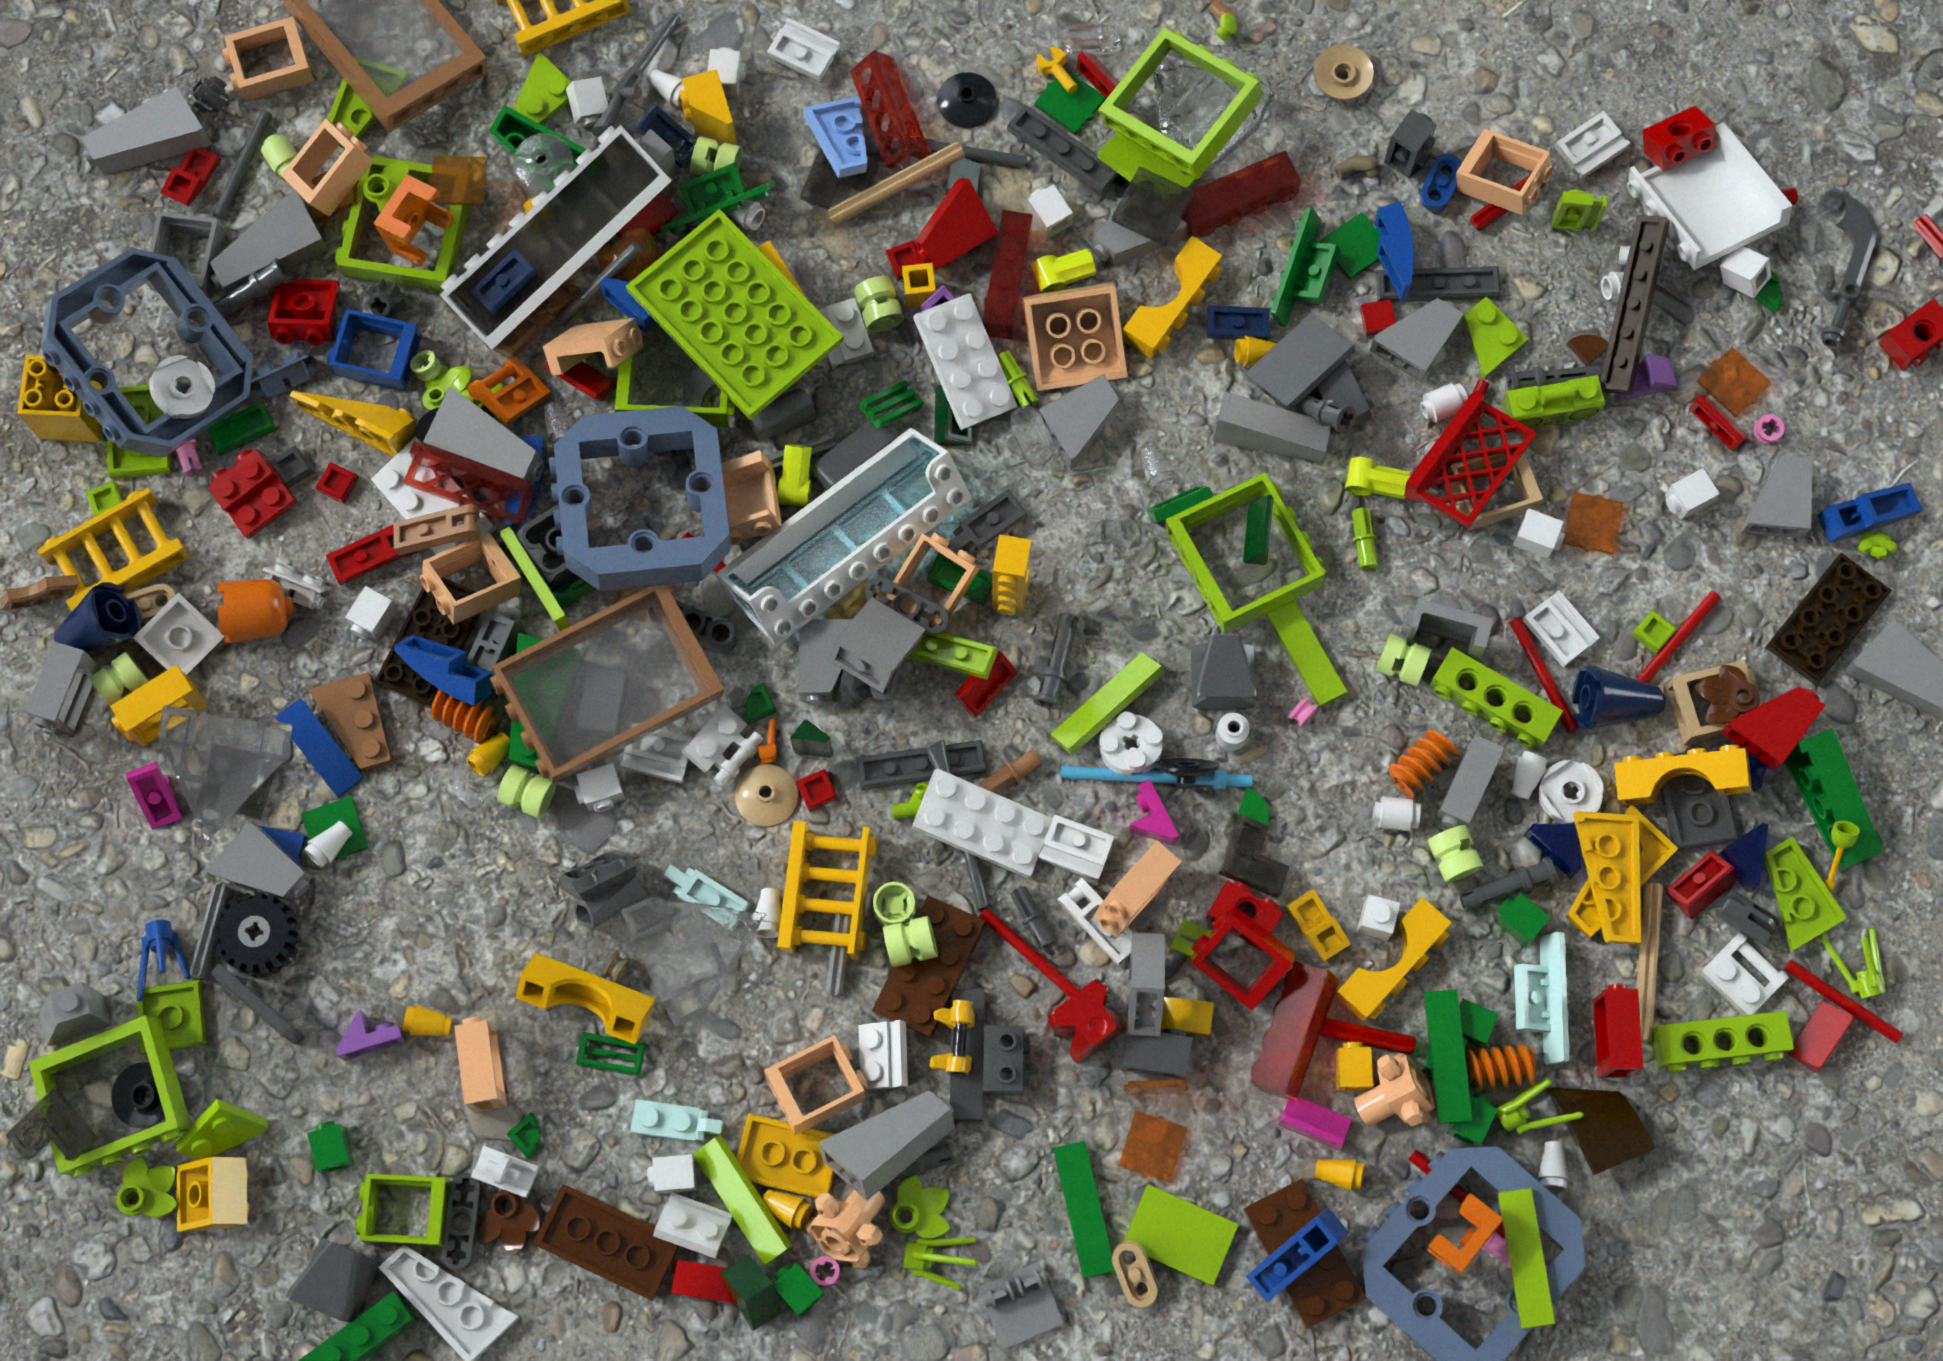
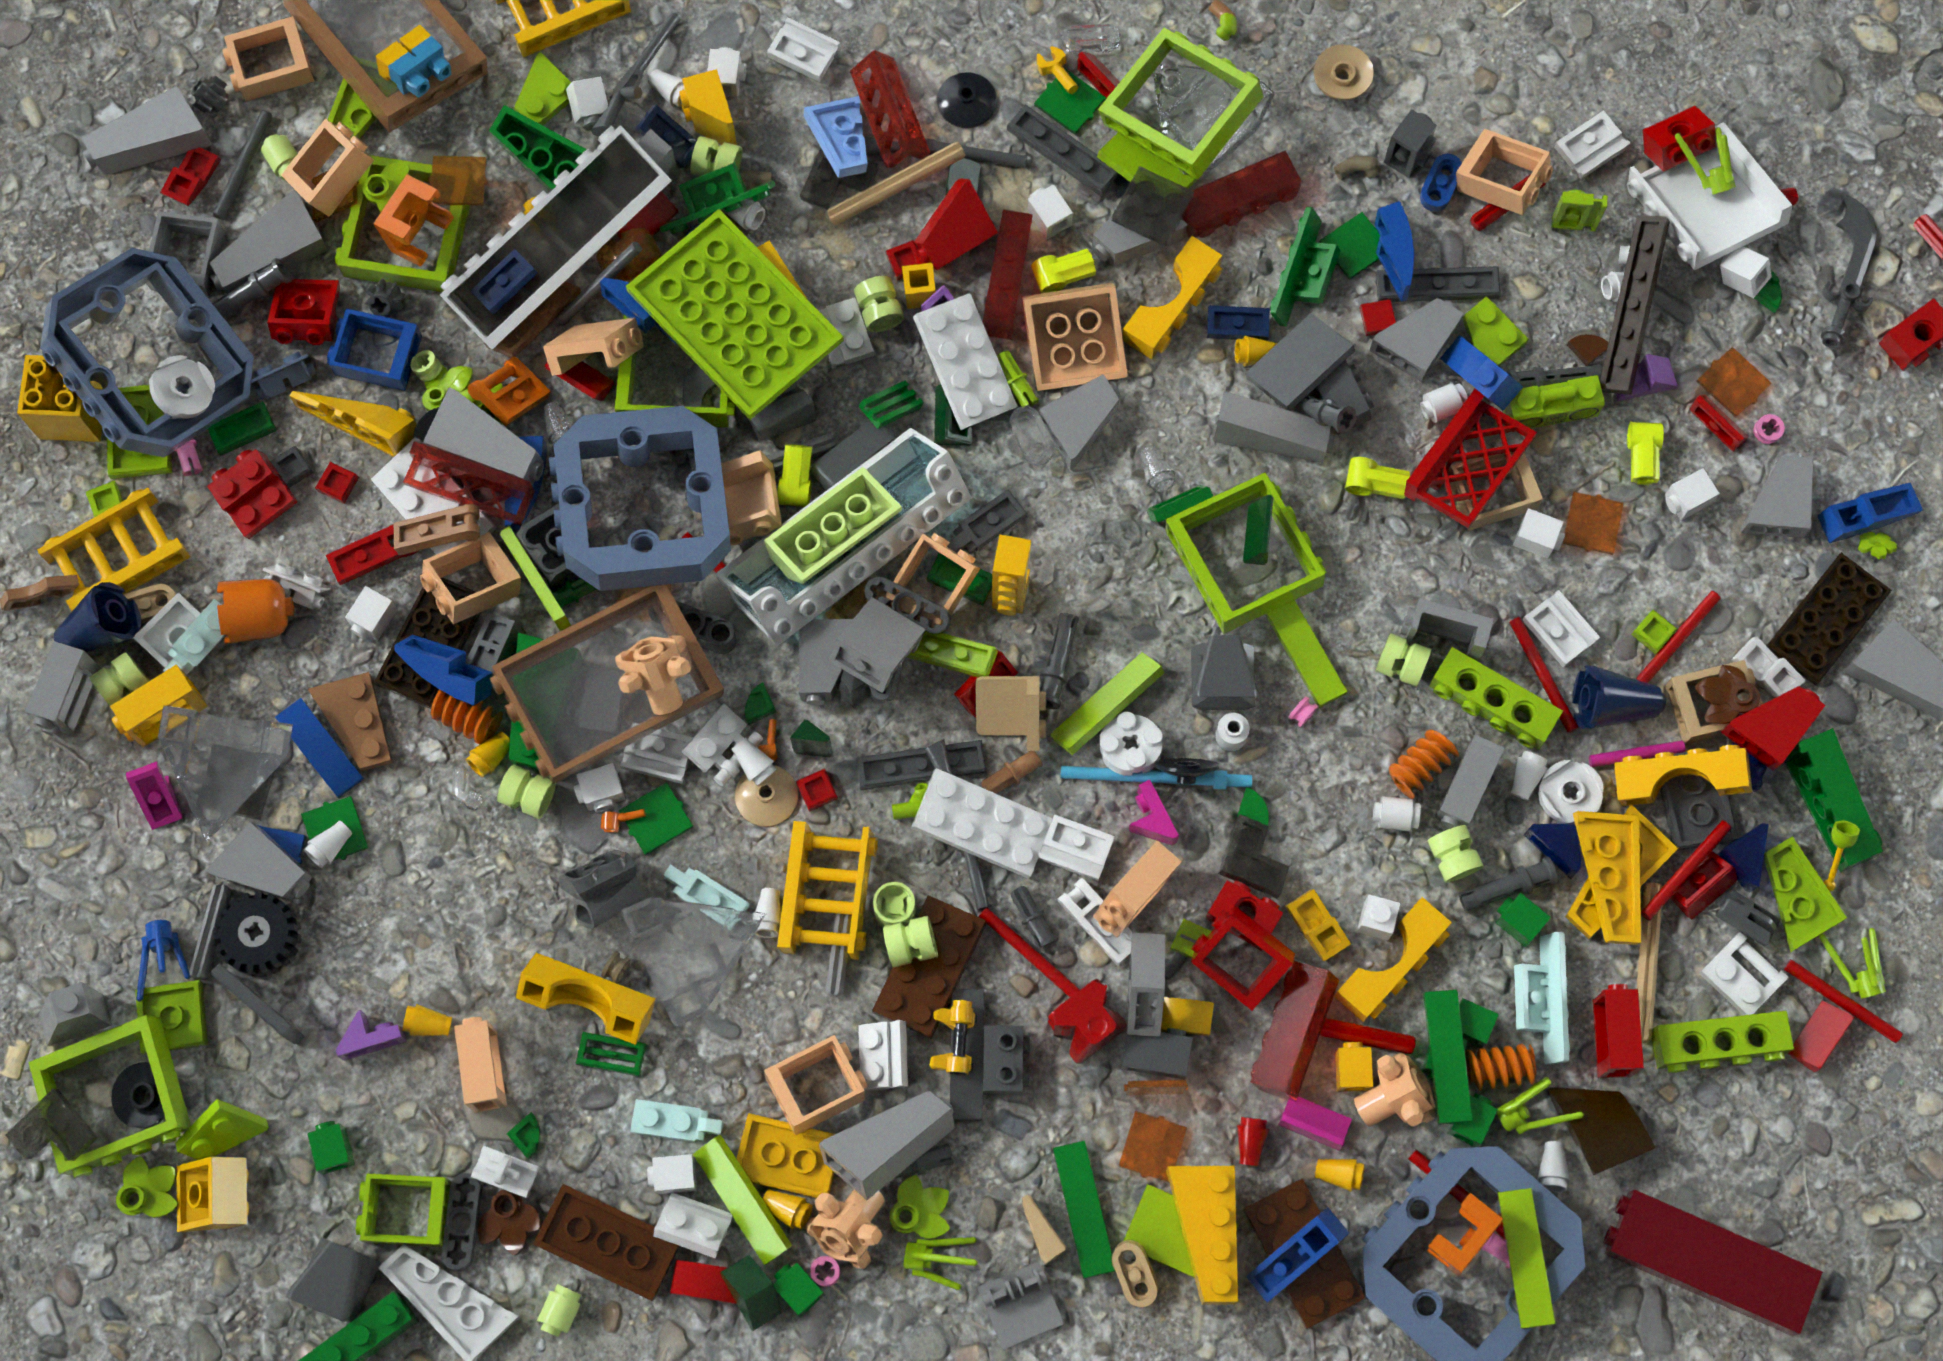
clear dish [513,133,574,193] -> none
lime axle [1352,507,1379,571] -> none
none -> light aqua hinge [163,599,224,672]
none -> dark azure hips [376,25,452,98]
none -> yellowish green brick [537,1284,581,1337]
none -> orange hand [601,809,646,833]
none -> light nougat piece [615,635,691,715]
none -> green piece [618,782,693,856]
none -> white cone [731,737,777,785]
none -> yellowish green slope [764,467,903,584]
none -> tan bracket [976,676,1046,751]
none -> tan slope [1022,1194,1066,1266]
none -> yellow wedge [1166,1166,1238,1305]
none -> red cone [1237,1117,1269,1166]
none -> blue slope [1439,335,1523,411]
none -> dark pink bar [1589,740,1686,767]
none -> dark red brick [1603,1189,1823,1336]
none -> neon yellow piece [1627,422,1664,485]
none -> red bar [1641,820,1732,921]
none -> lime plant [1675,127,1736,194]
none -> white slope [1732,637,1805,698]

